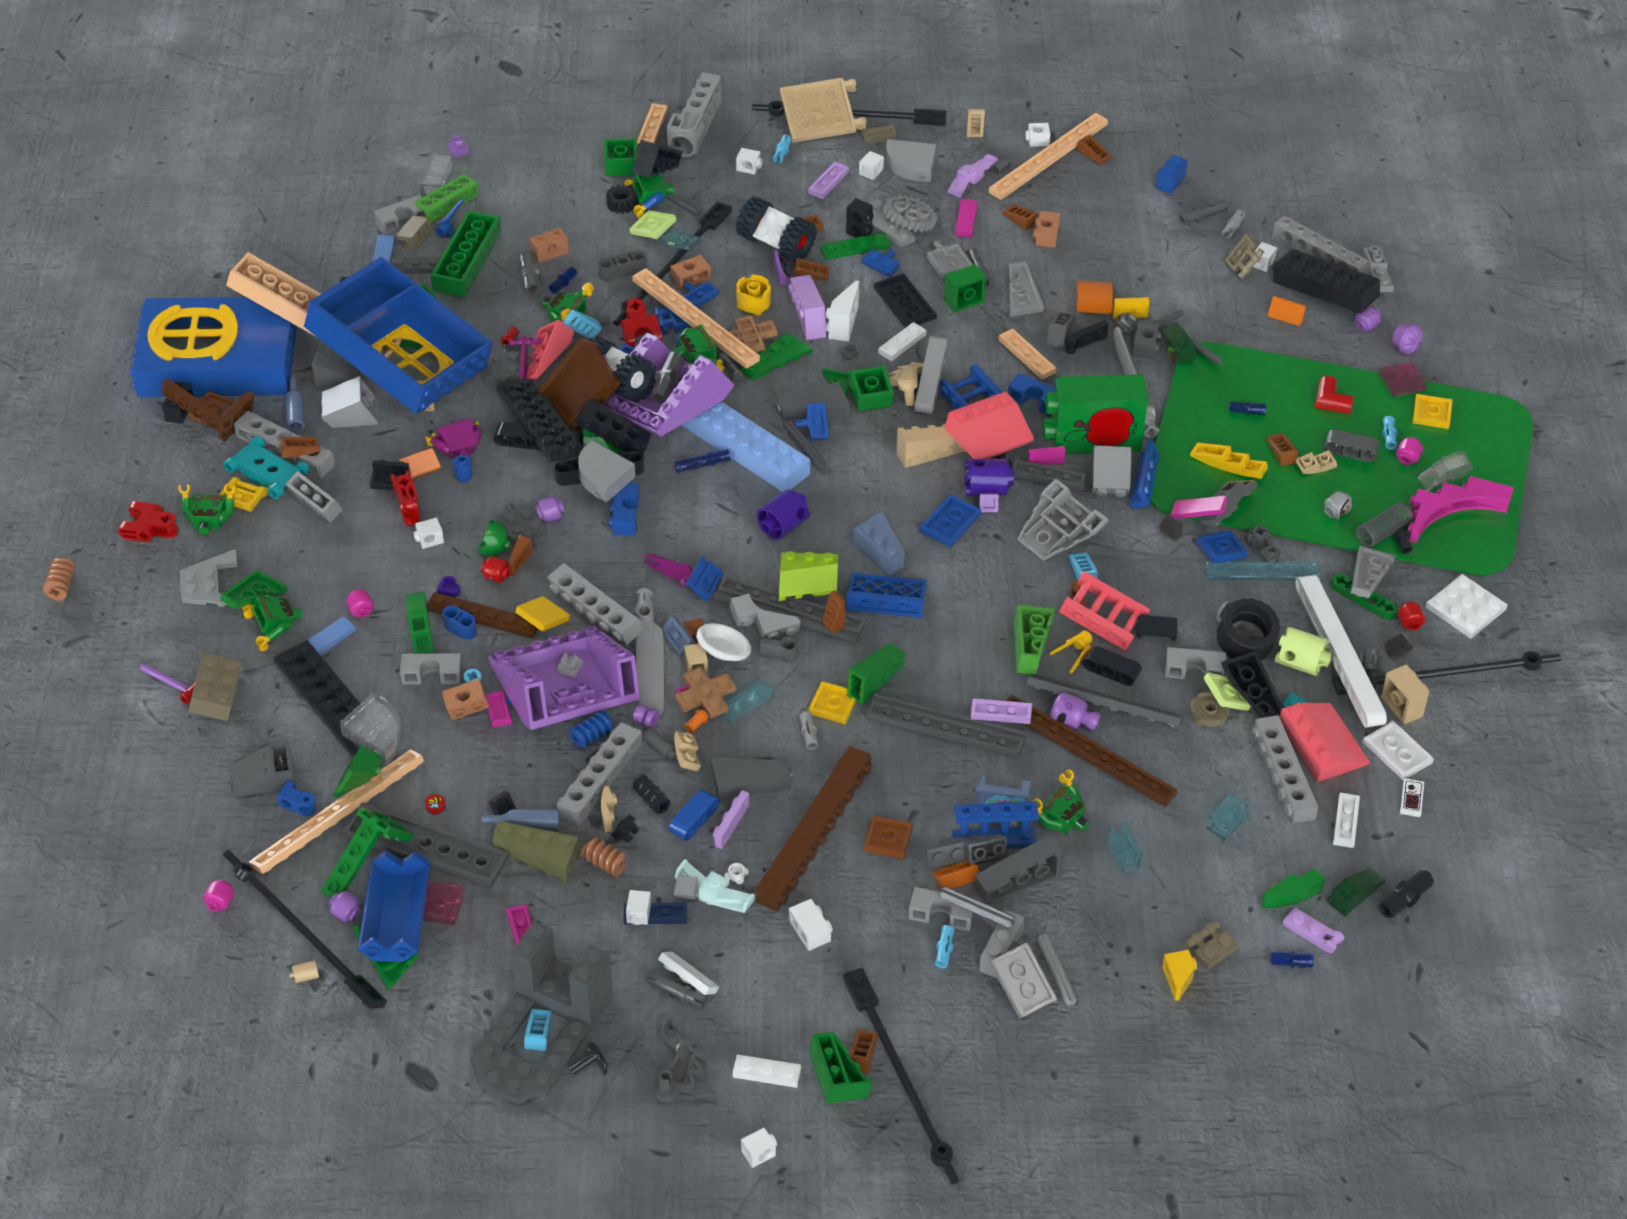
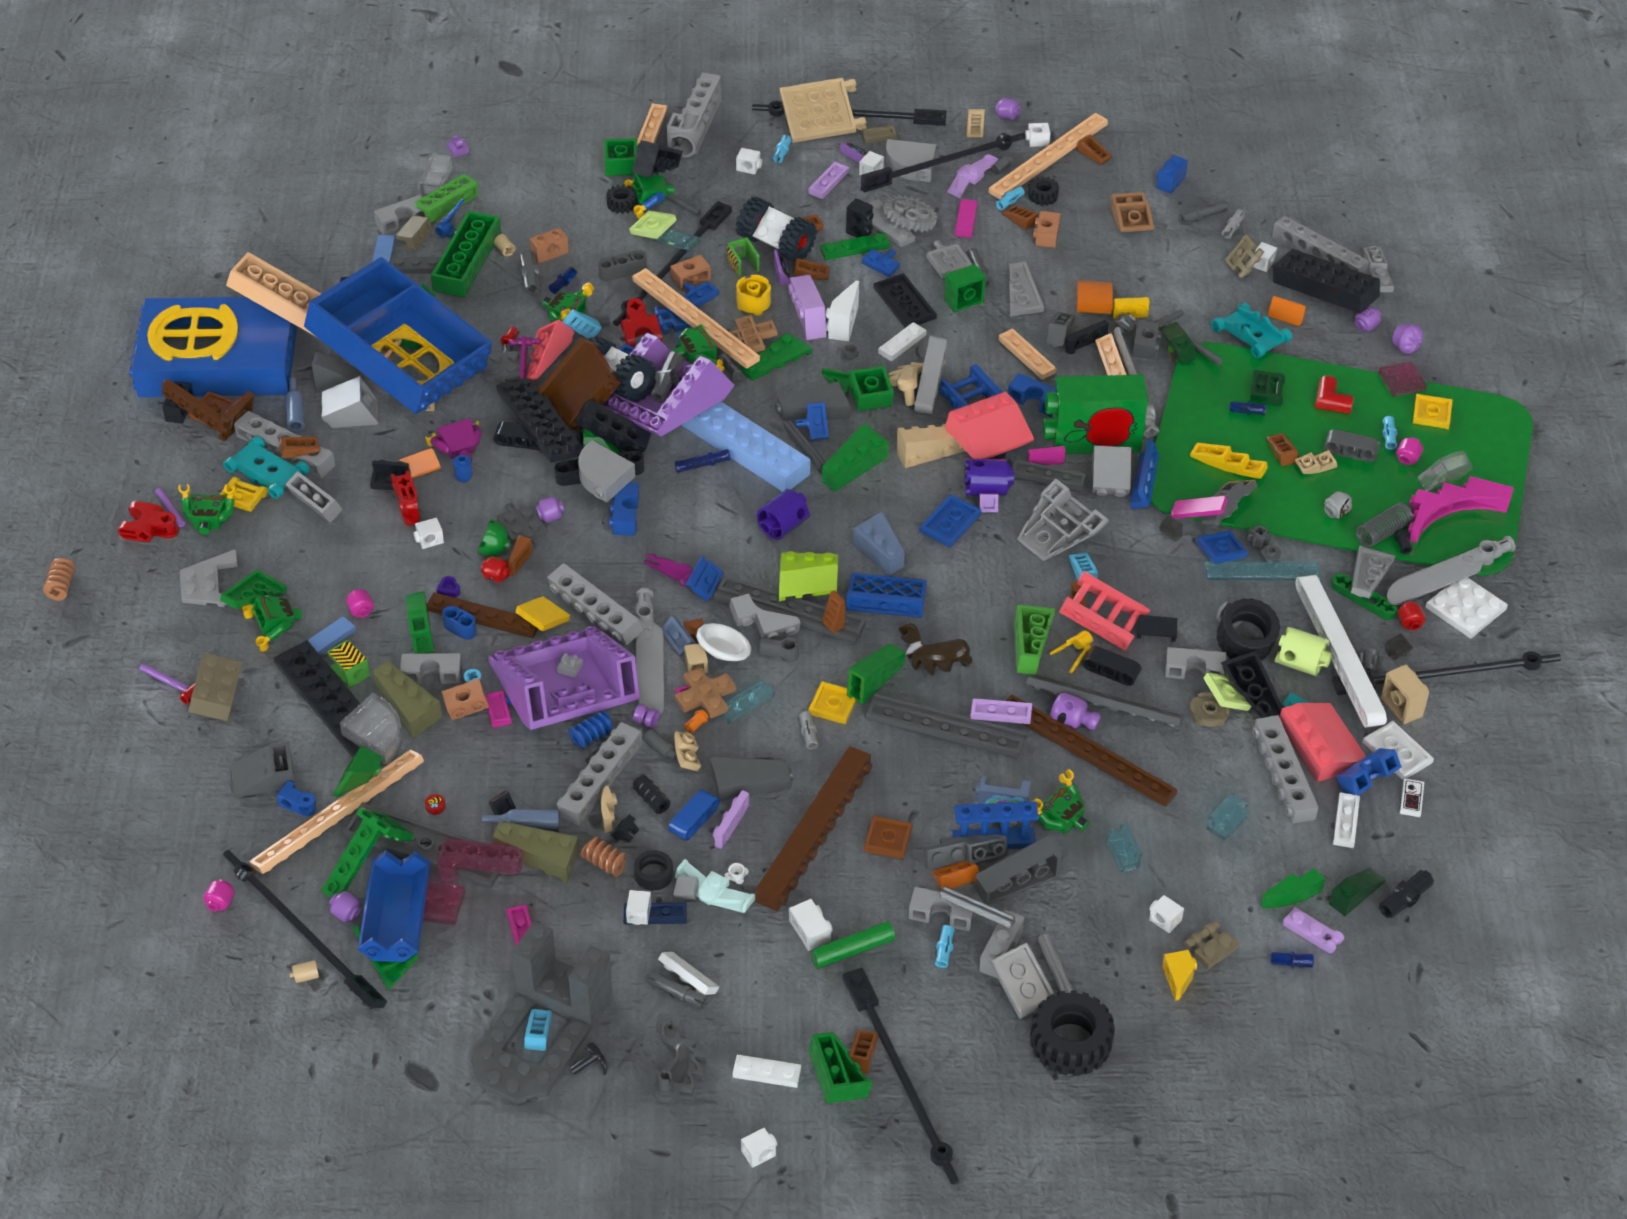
none -> medium lavender bar [155,488,185,527]
none -> piece [328,640,370,688]
none -> olive wedge [373,660,442,739]
none -> clear pink beam [437,839,523,883]
none -> tan piece [494,234,516,257]
none -> black tyre [634,850,673,891]
none -> bright green piece [727,237,759,277]
none -> green brick [811,921,895,969]
none -> green wedge [822,423,889,492]
none -> medium lavender slope [840,142,868,163]
none -> black bar [861,133,1026,193]
none -> dark brown animal [898,623,972,675]
none -> medium lavender head [996,98,1021,120]
none -> medium azure pin [996,186,1025,210]
none -> black tyre [1028,177,1059,206]
none -> black tyre [1030,990,1115,1076]
none -> light nougat plate [1095,333,1127,375]
none -> medium nougat slope [1110,192,1154,232]
none -> white brick [1149,895,1184,933]
none -> teal piece [1210,302,1292,359]
none -> dark green plate [1250,370,1285,406]
none -> blue arch [1336,748,1402,795]
none -> light grey piece [1386,536,1516,605]

